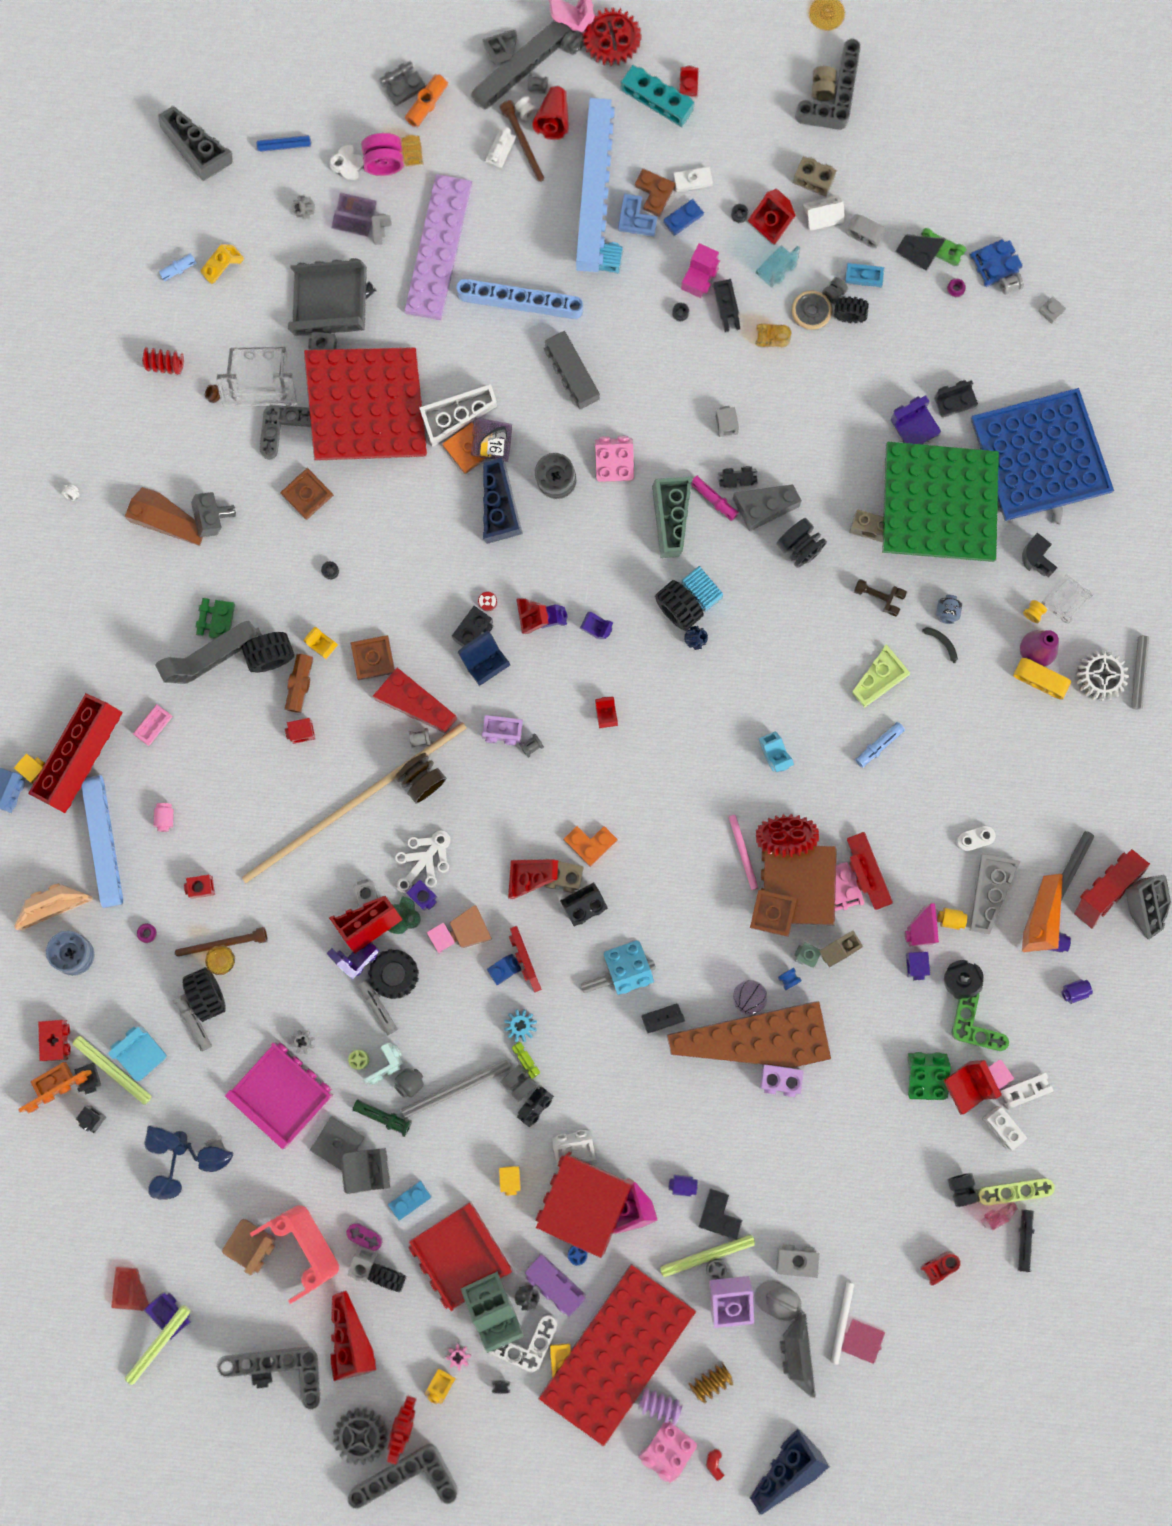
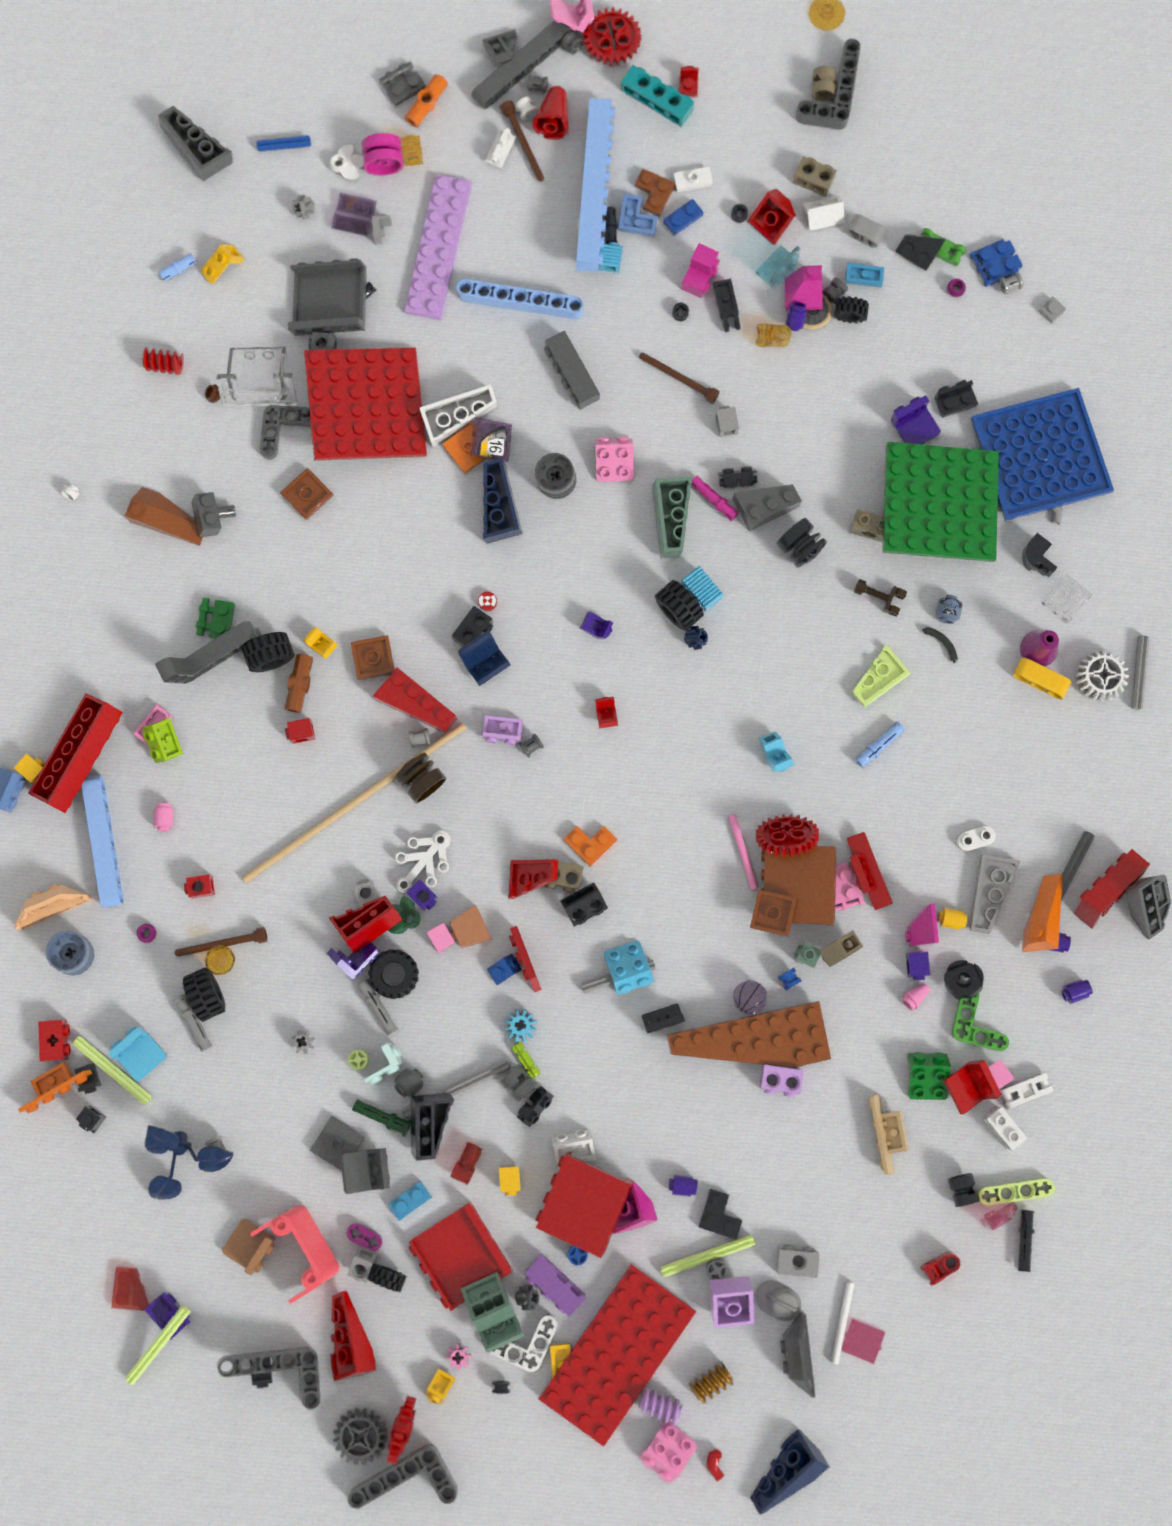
dark pink panel [225,1042,333,1149] -> none
black bush [321,561,339,580] -> none
red wing [516,598,548,634] -> none
dark purple bracket [541,604,568,628] -> none
yellow wheel [1023,600,1047,623] -> none
none -> lime bracket [142,718,183,763]
none -> black wedge [411,1093,455,1161]
none -> clear red piece [450,1142,483,1185]
none -> black pin [605,207,618,244]
none -> reddish brown piece [639,353,720,404]
none -> dark pink slope [785,265,823,311]
none -> dark purple brick [785,302,807,331]
none -> tan bracket [869,1094,909,1175]
none -> bright pink cone [901,982,930,1011]

